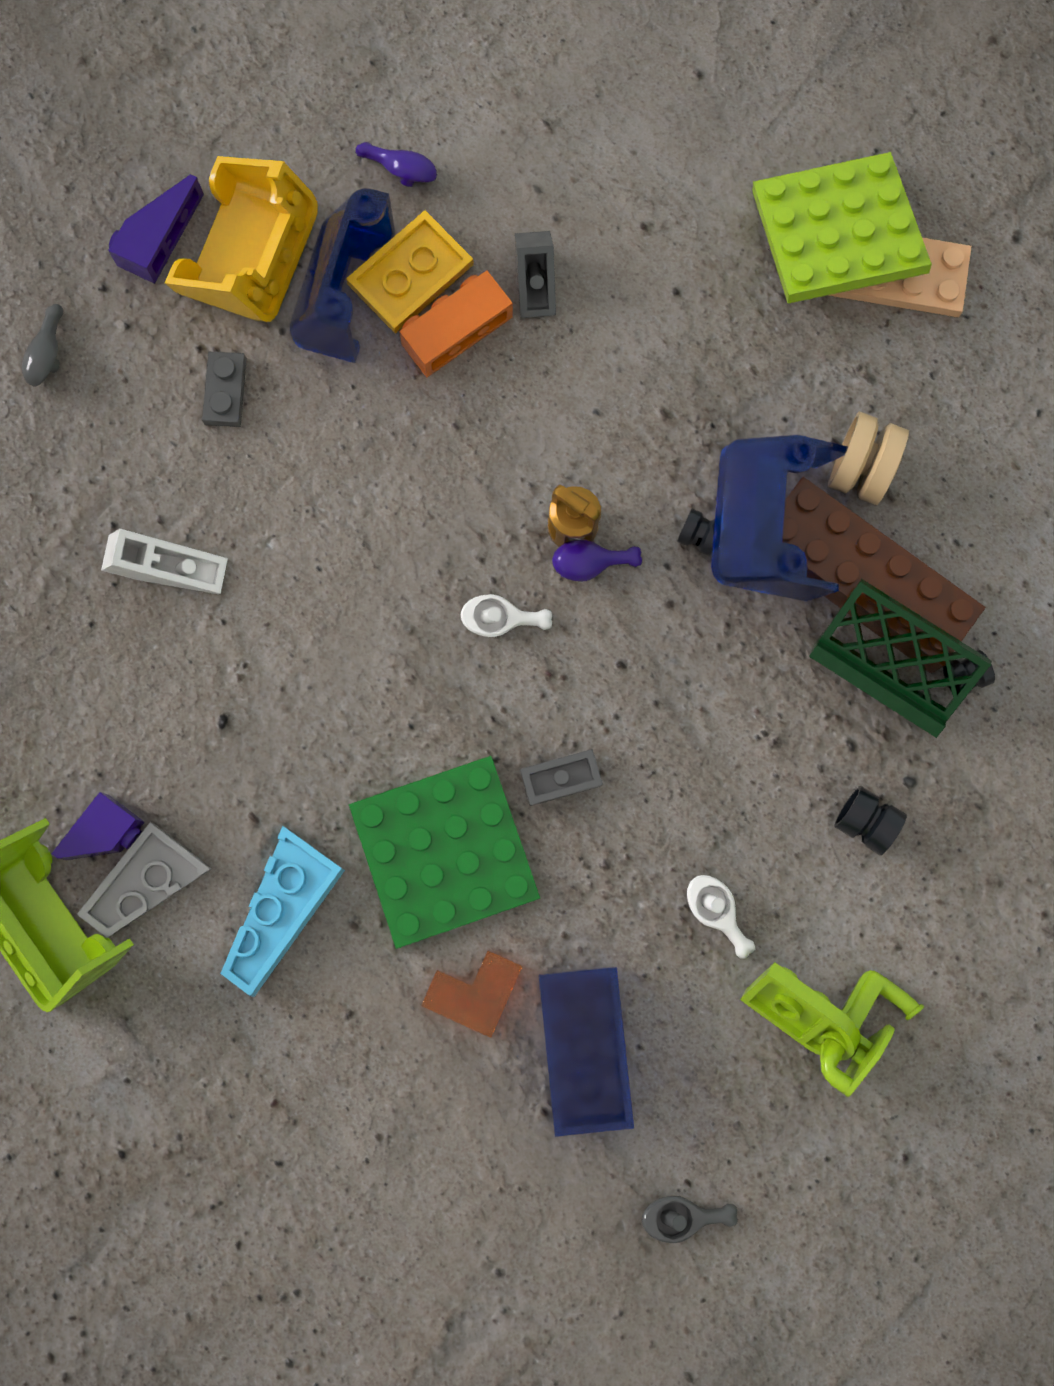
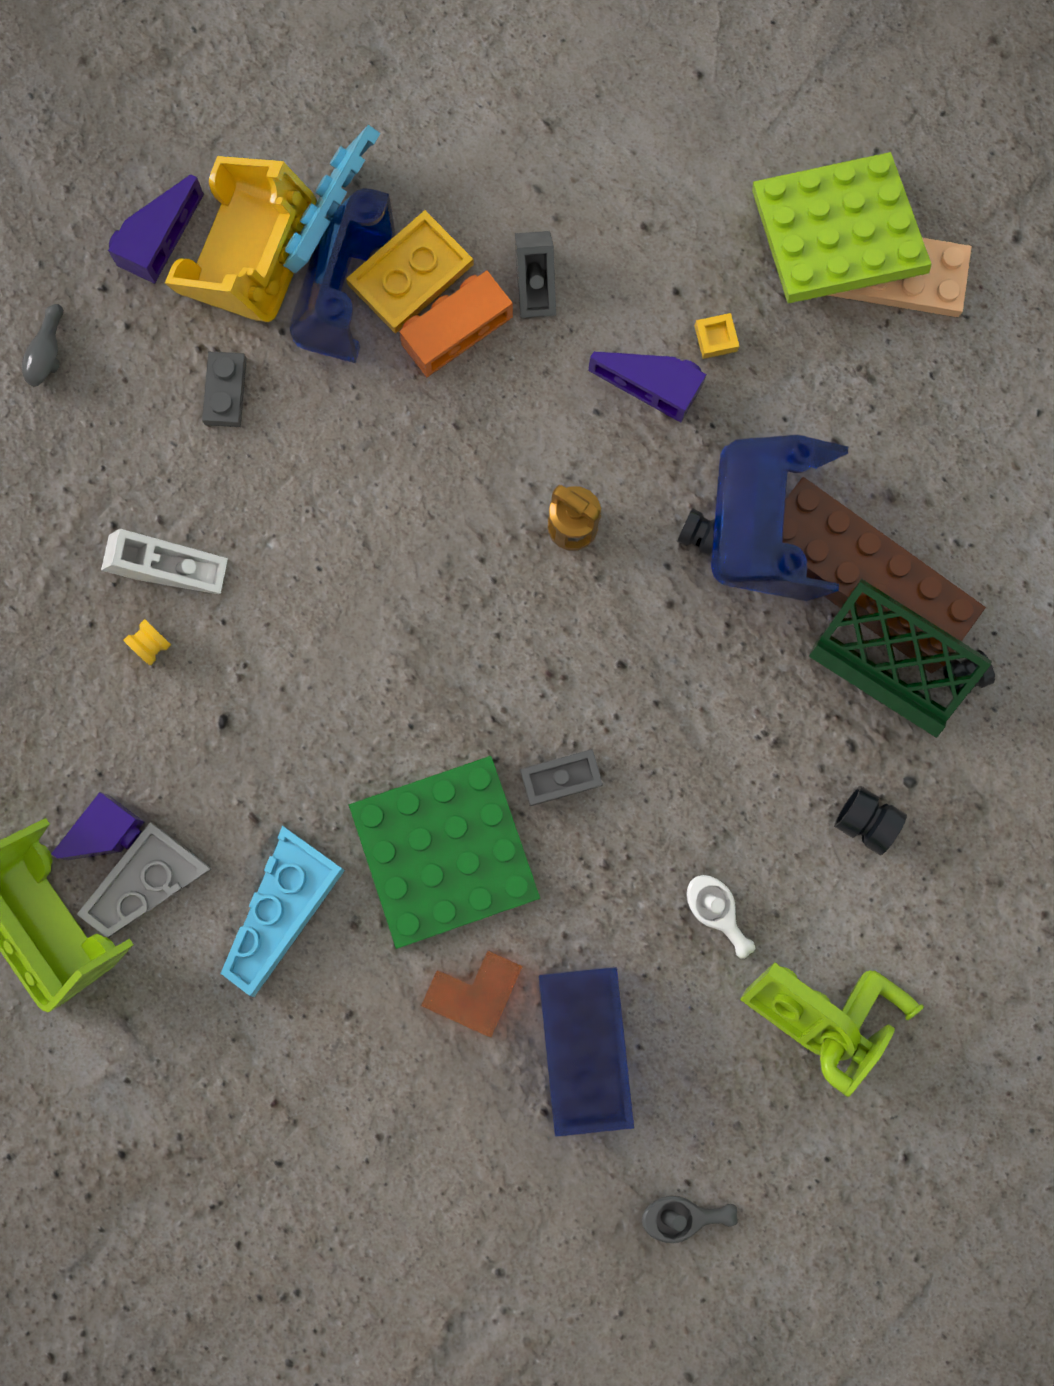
dark purple piece [355,142,437,187] -> none
white piece [460,594,552,637] -> none
dark purple piece [552,539,642,582] -> none
tan wheel [828,411,909,505] -> none
none -> yellow wheel [123,619,171,666]
none -> medium azure wing [283,125,380,274]
none -> dark purple slope [588,351,707,423]
none -> yellow plate [694,313,739,359]

